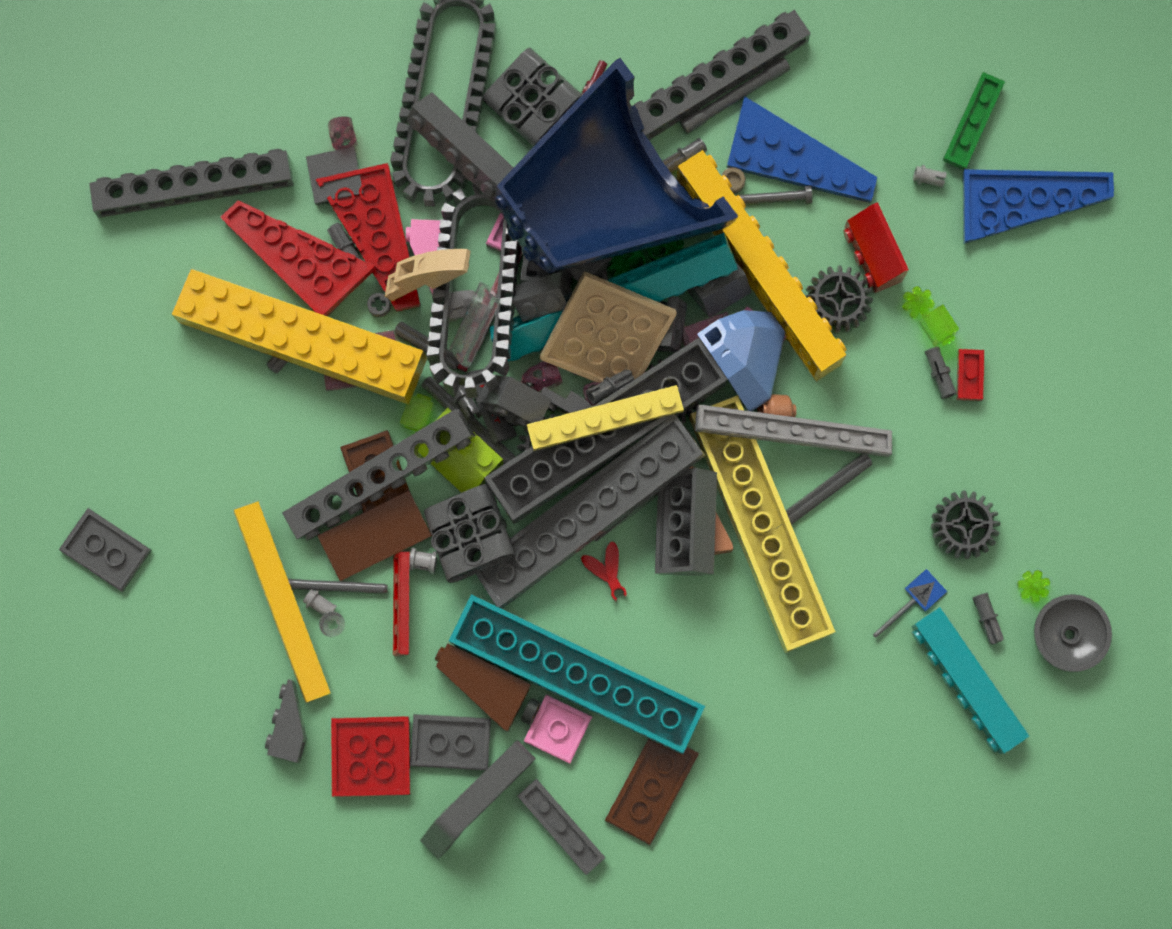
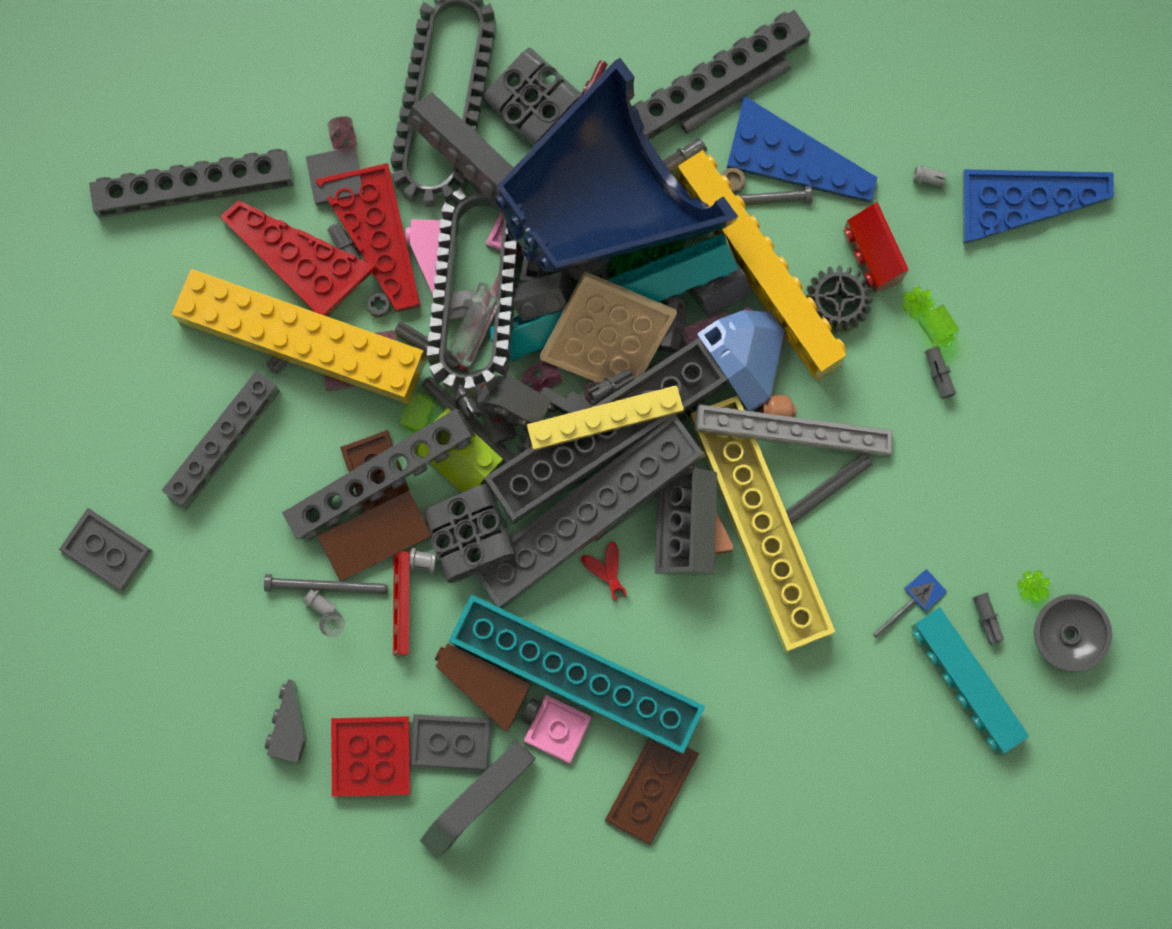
yellow tile [233,501,331,703] -> none
tan slope [385,249,471,301] -> none
dark grey plate [518,779,606,875] -> none
dark grey gear [930,490,1000,559] -> none
green plate [942,72,1005,170] -> none
red plate [956,349,984,401] -> none
none -> dark grey brick [161,370,280,510]

